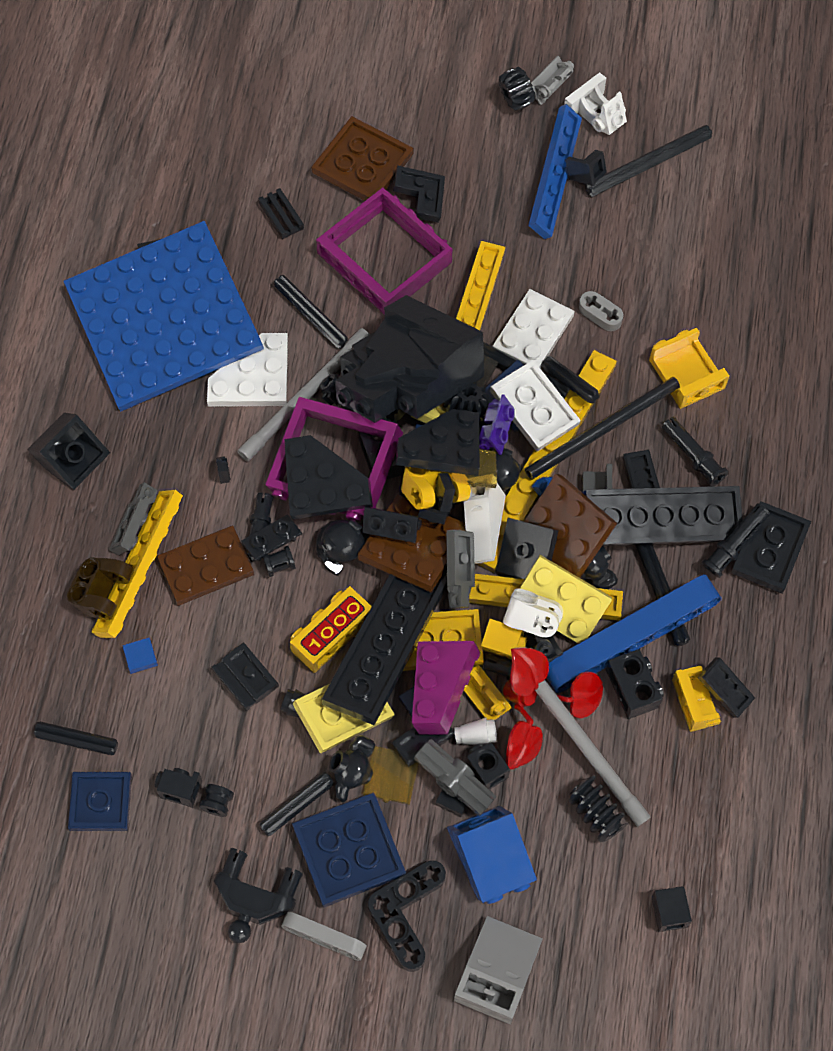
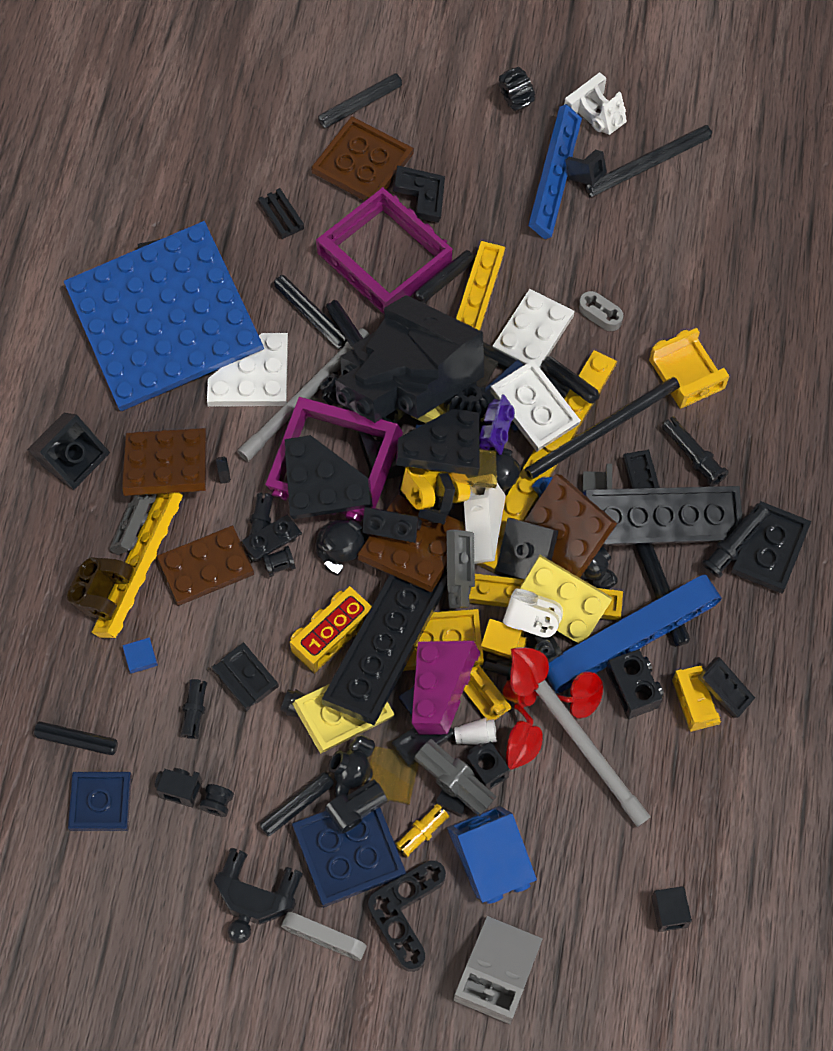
light grey hinge [531,56,574,105] -> none
black piece [569,775,629,842] -> none
none -> reddish brown plate [122,428,207,496]
none -> black pin [180,679,207,739]
none -> black axle [318,73,402,128]
none -> black piece [325,779,388,834]
none -> black axle [326,300,363,347]
none -> yellow pin [395,804,449,858]
none -> black axle [414,250,475,303]

